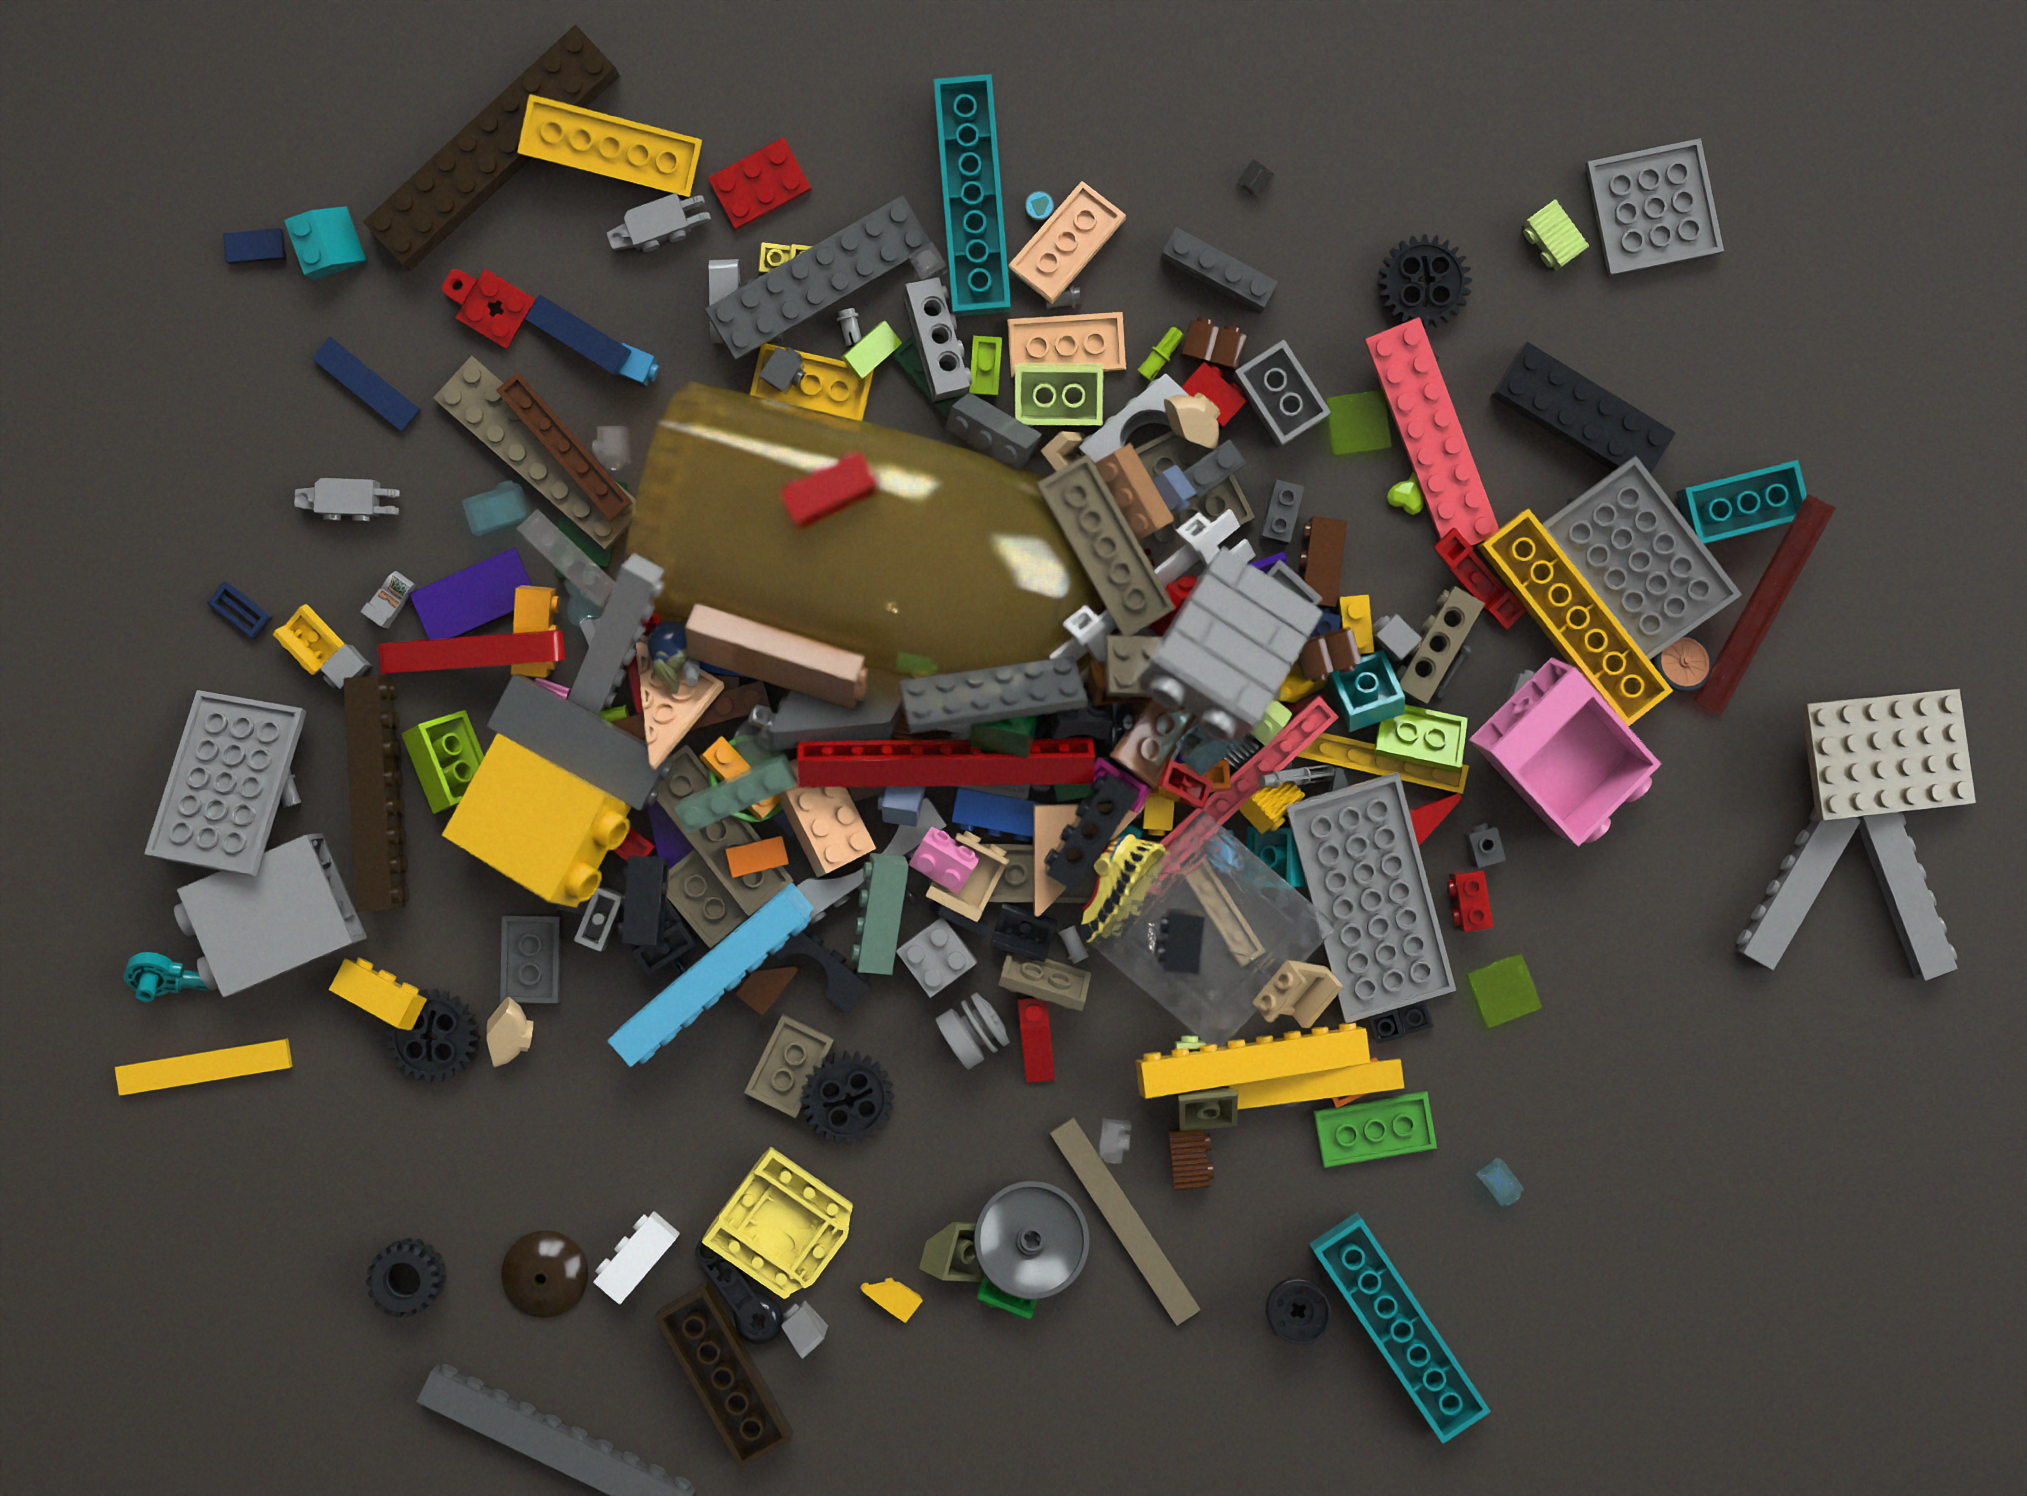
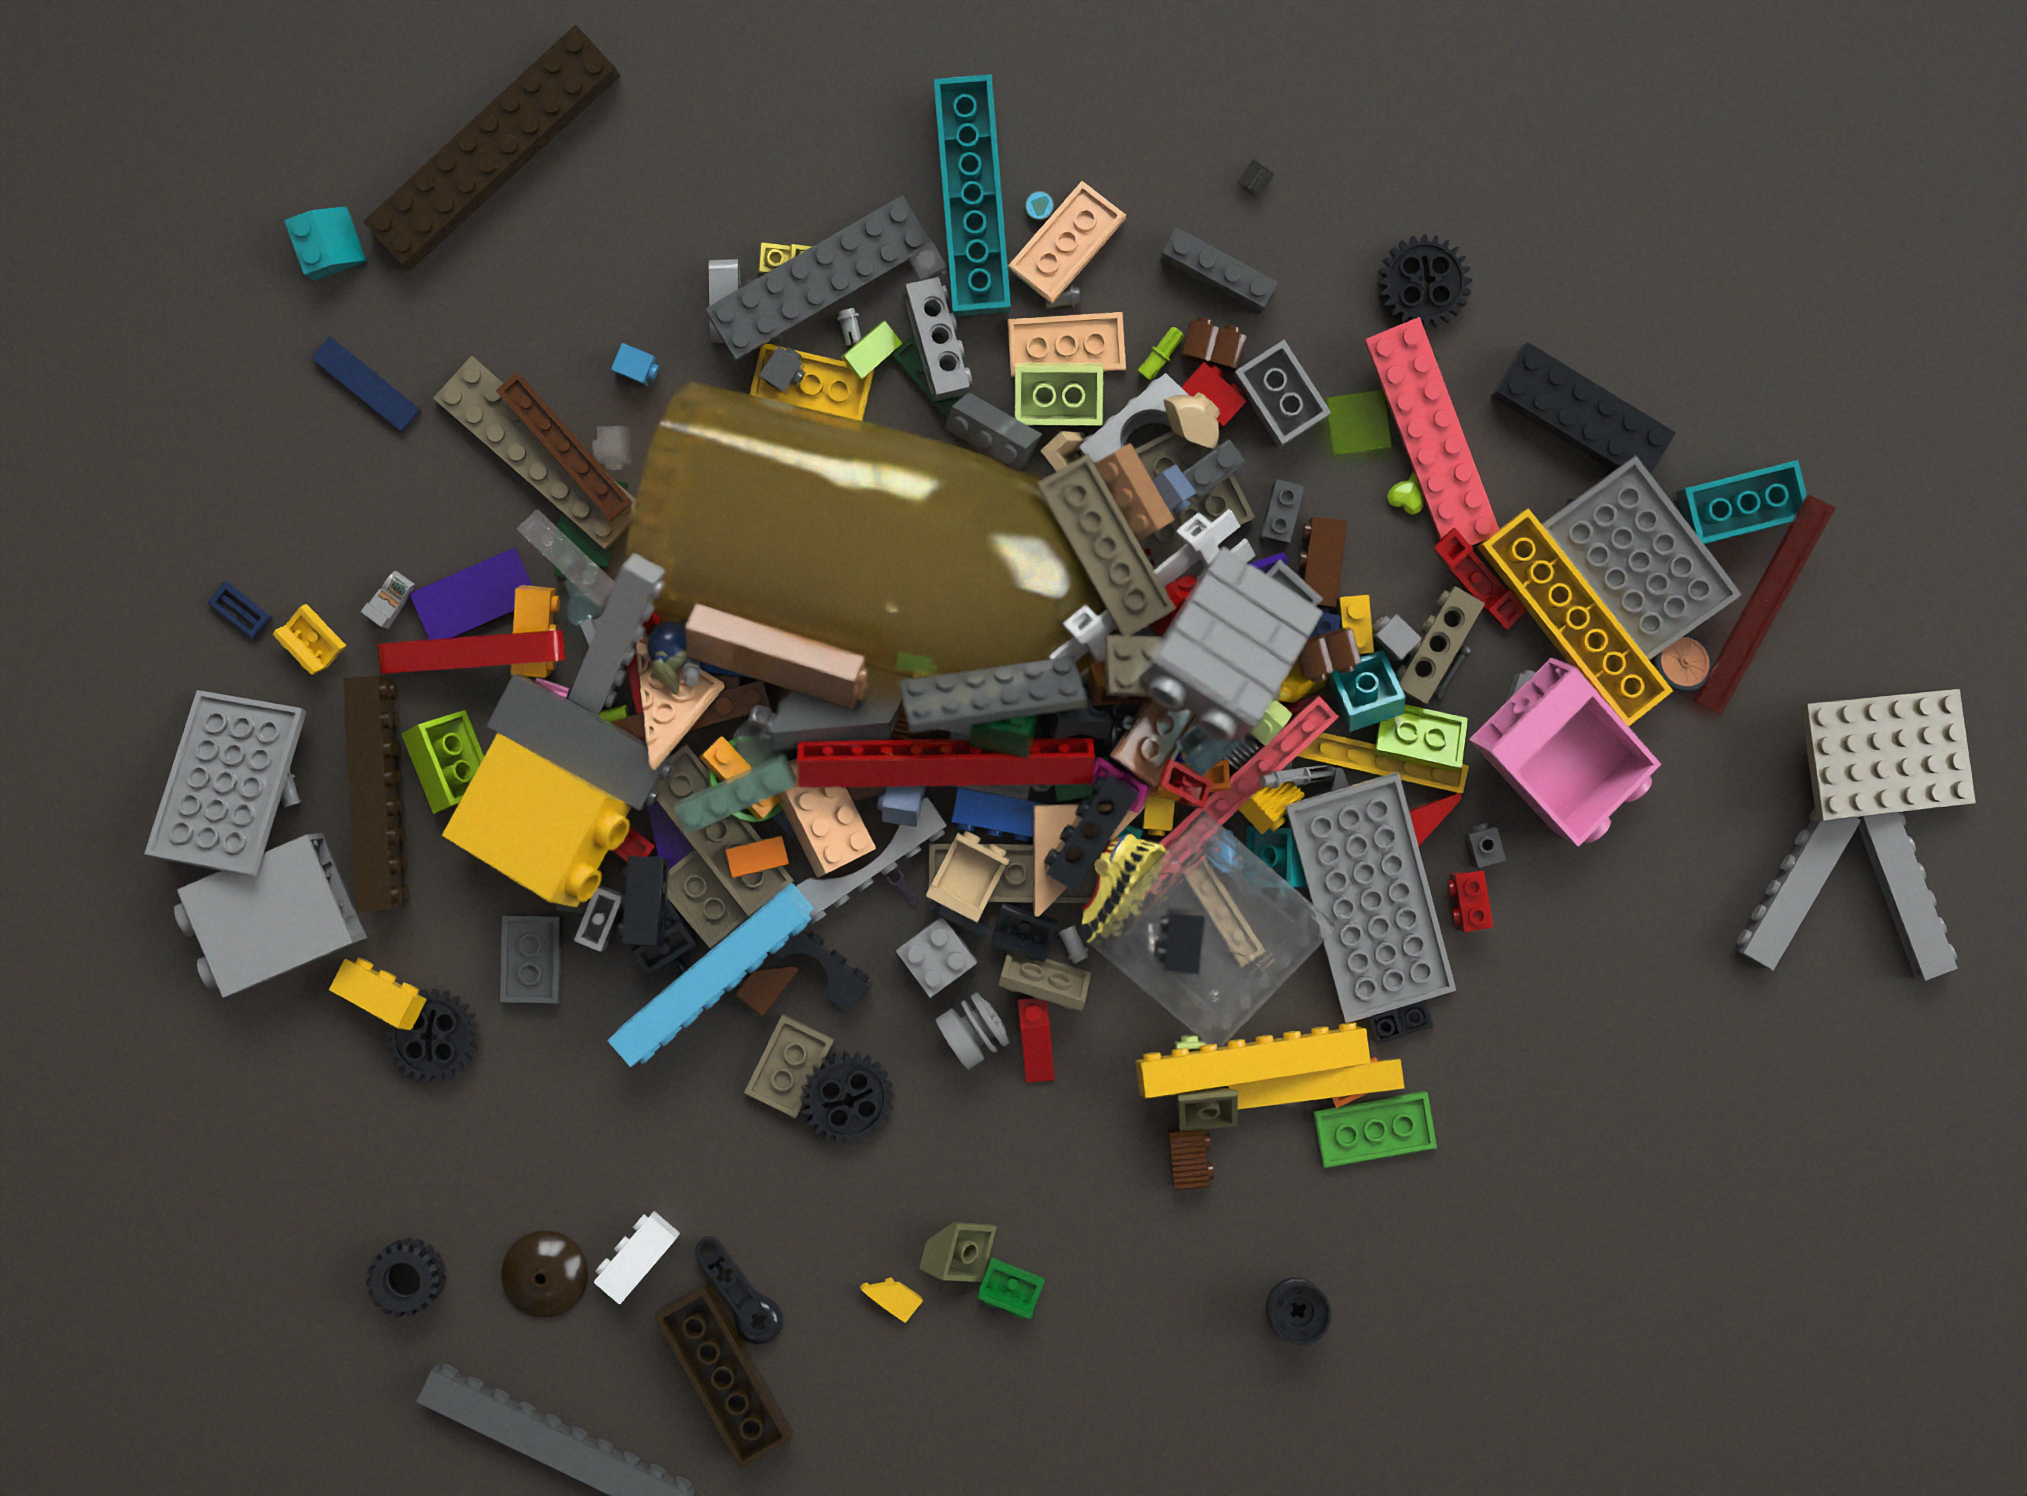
yellow tile [115,1038,293,1096] -> none
teal pin [124,952,209,1002] -> none
dark blue tile [223,228,286,264] -> none
light grey hinge [294,478,400,522] -> none
light grey brick [320,644,372,689] -> none
red plate [442,269,536,349] -> none
clear light blue brick [462,480,533,536] -> none
tan piece [486,997,533,1068] -> none
yellow plate [517,94,702,197] -> none
dark blue tile [525,294,632,376] -> none
light grey hinge [607,193,711,252] -> none
light yellow wedge [702,1147,853,1299] -> none
red plate [708,137,812,231] -> none
red brick [779,452,880,532] -> none
light grey slope [781,1301,828,1359] -> none
sand green brick [851,853,909,975] -> none
bright pink bracket [908,827,981,895] -> none
lime plate [969,336,1002,397] -> none
dark grey dish [973,1181,1090,1300] -> none
dark tan tile [1050,1116,1201,1326] -> none
clear brick [1098,1118,1131,1164] -> none
tan panel [1252,960,1344,1028] -> none
teal brick [1309,1212,1491,1444] -> none
clear neon green tile [1467,953,1543,1028] -> none
clear light blue brick [1476,1157,1524,1207] -> none
yellowish green brick [1522,200,1589,271] -> none
light grey plate [1585,138,1724,277] -> none

